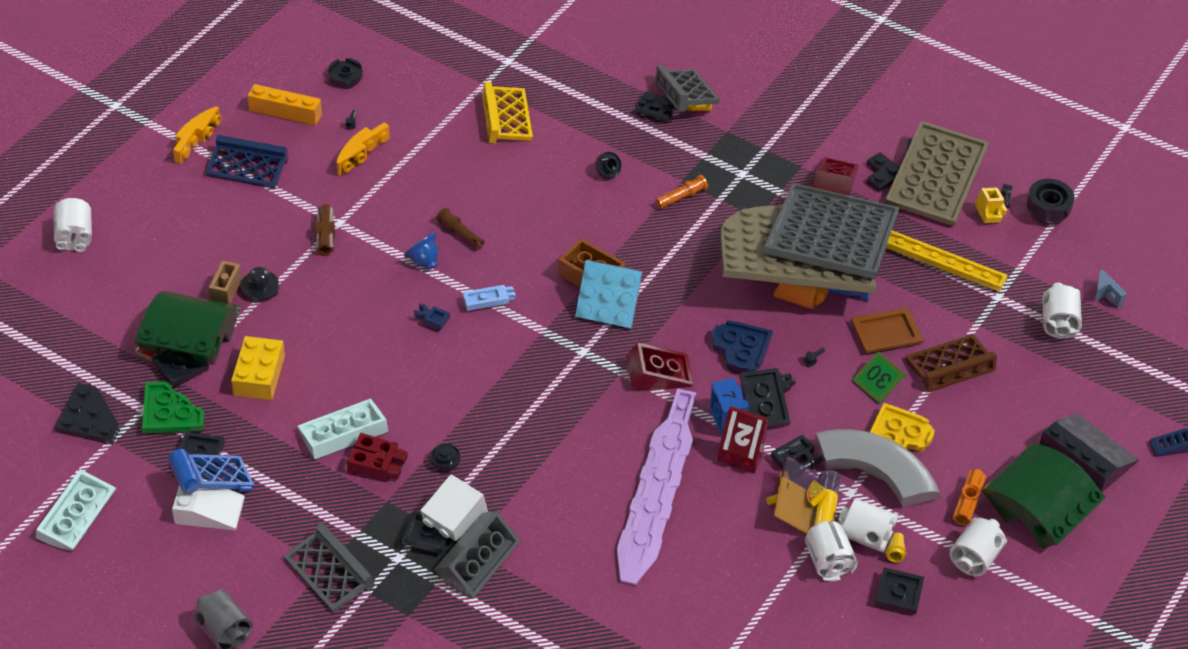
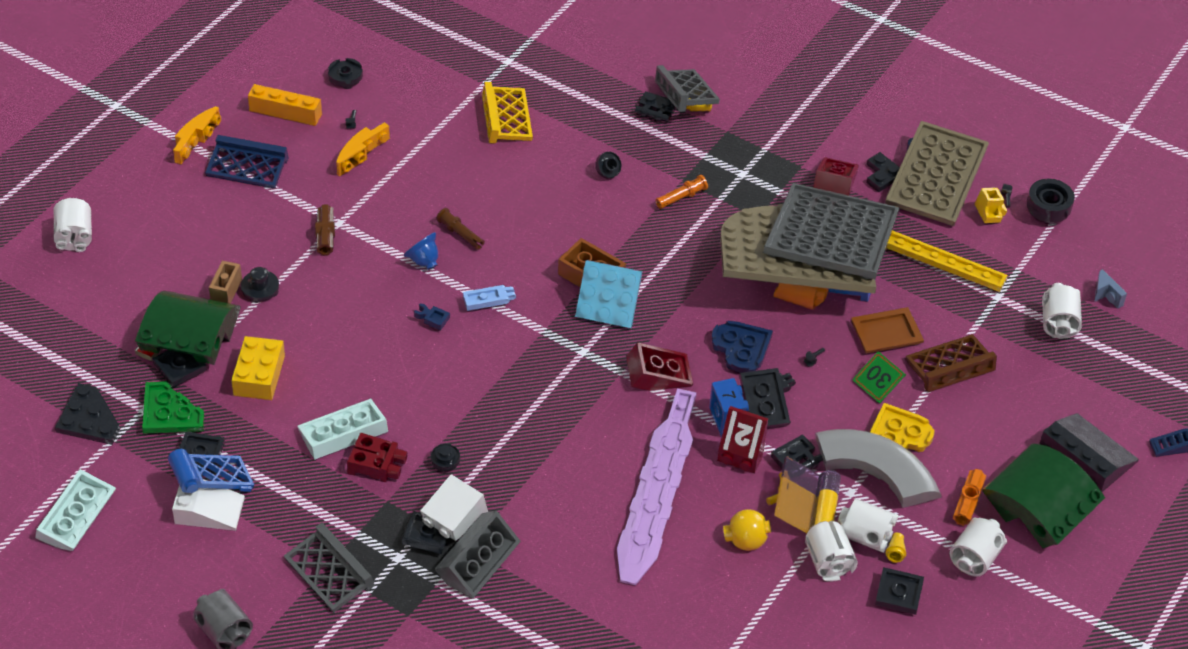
tile [807,480,828,507] -> none
none -> yellow brick [723,509,771,551]

